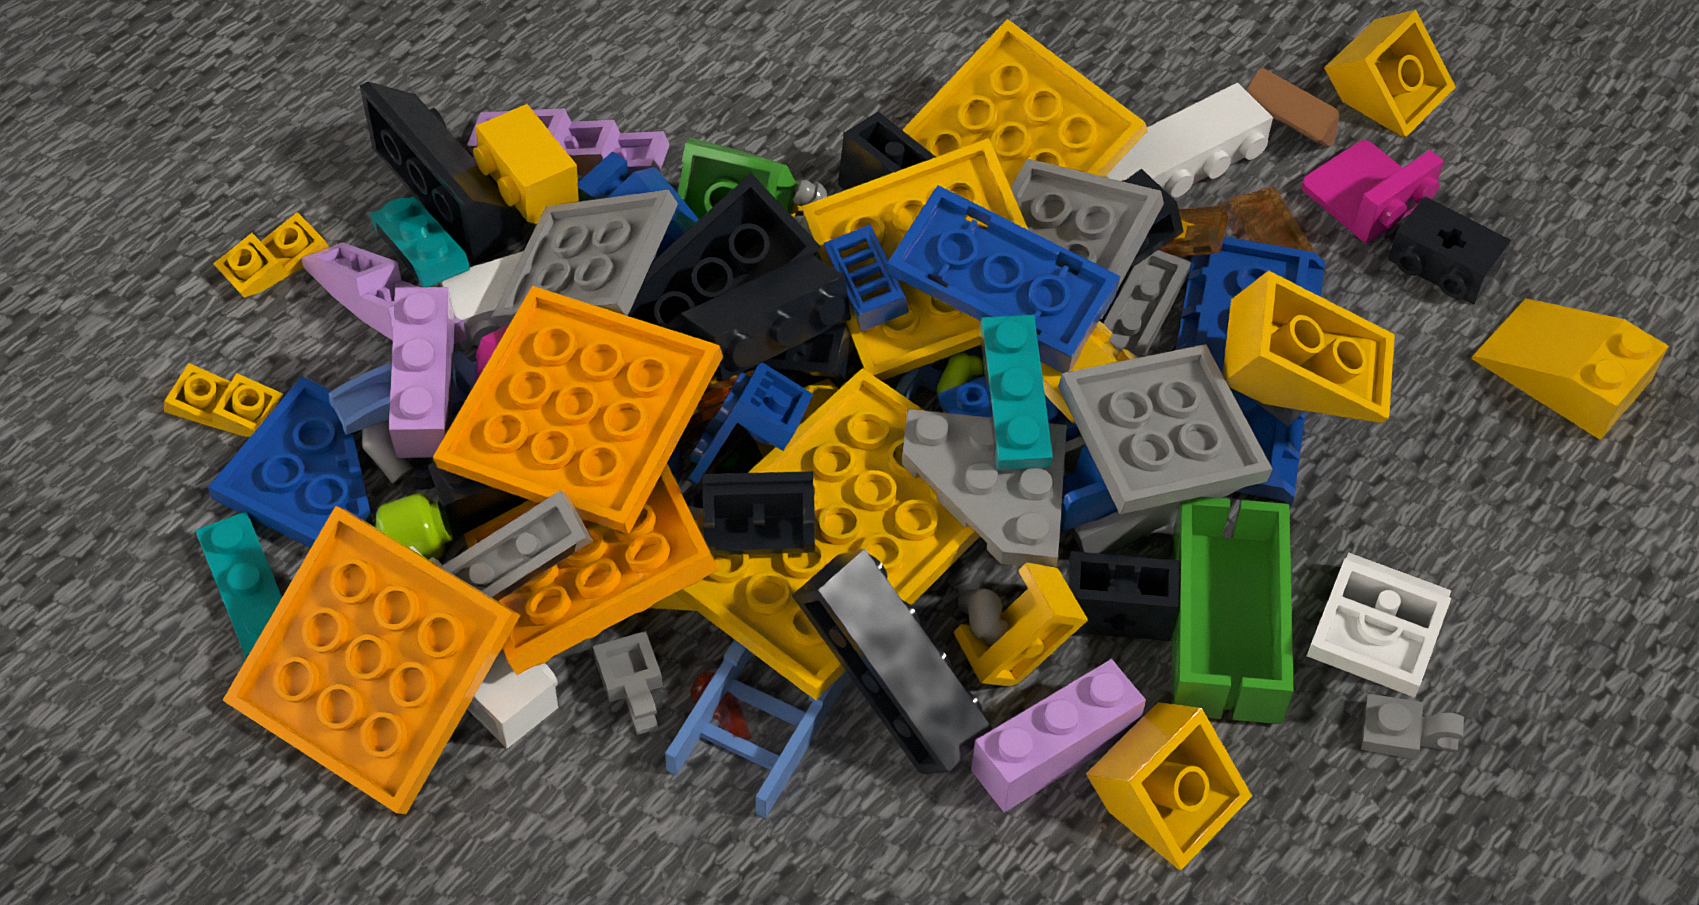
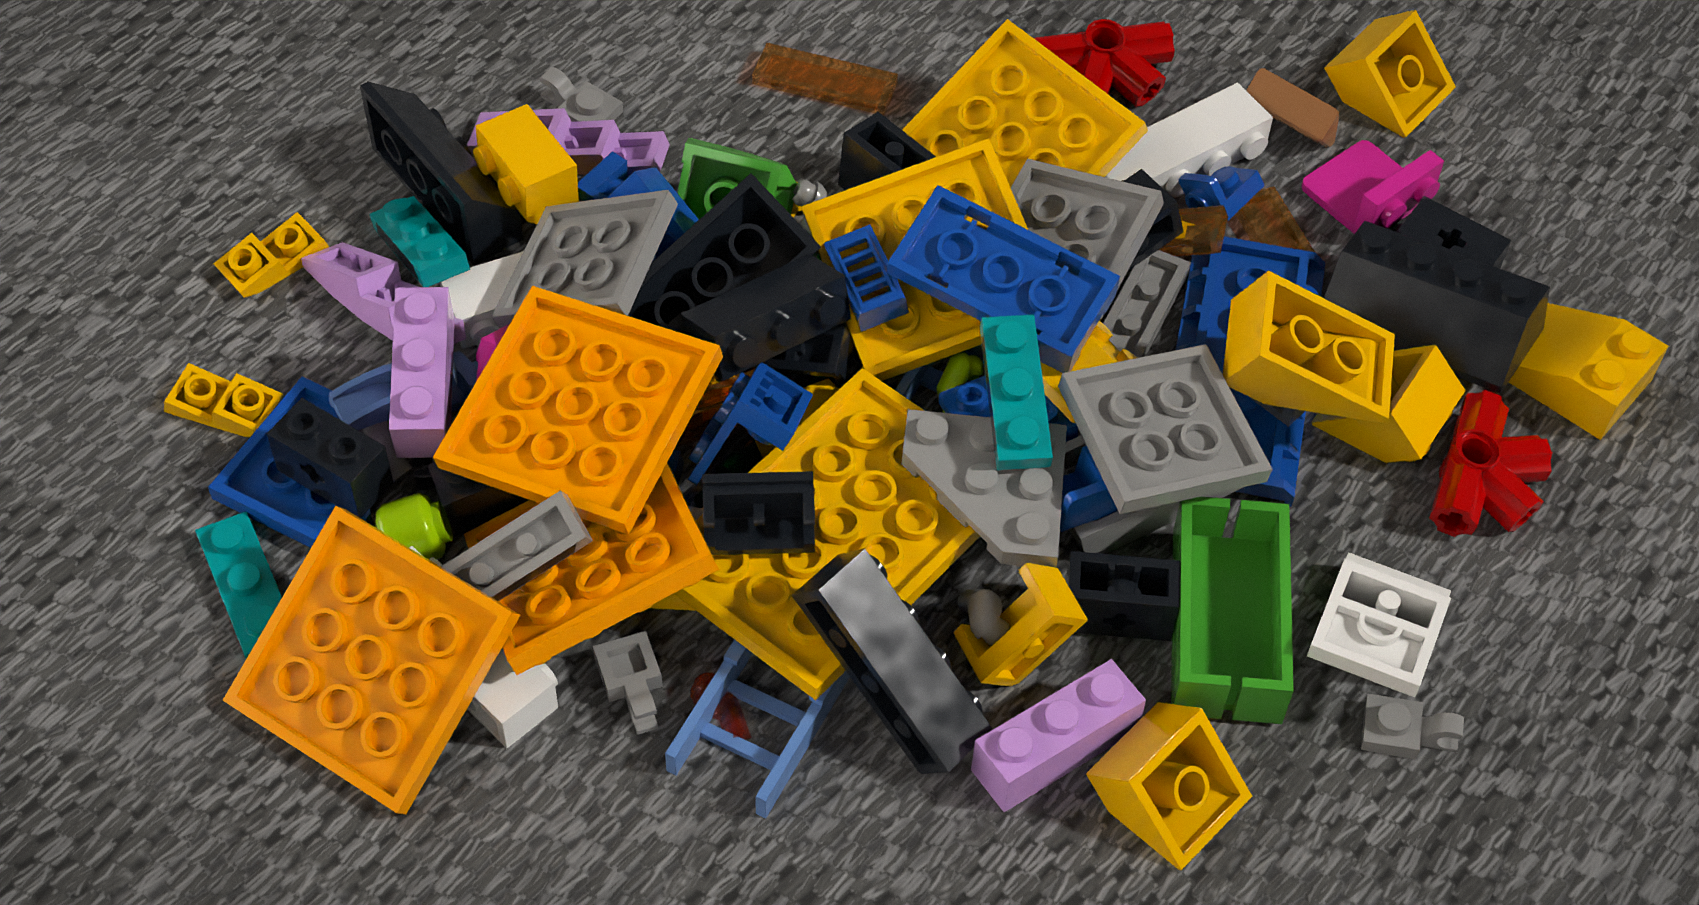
none -> black brick [266,398,394,518]
none -> light grey plate [540,67,623,122]
none -> clear orange tile [752,43,898,116]
none -> red piece [1034,19,1175,107]
none -> blue bracket [1178,166,1265,221]
none -> yellow slope [1311,345,1466,463]
none -> black slope [1324,221,1550,394]
none -> red piece [1429,390,1552,537]

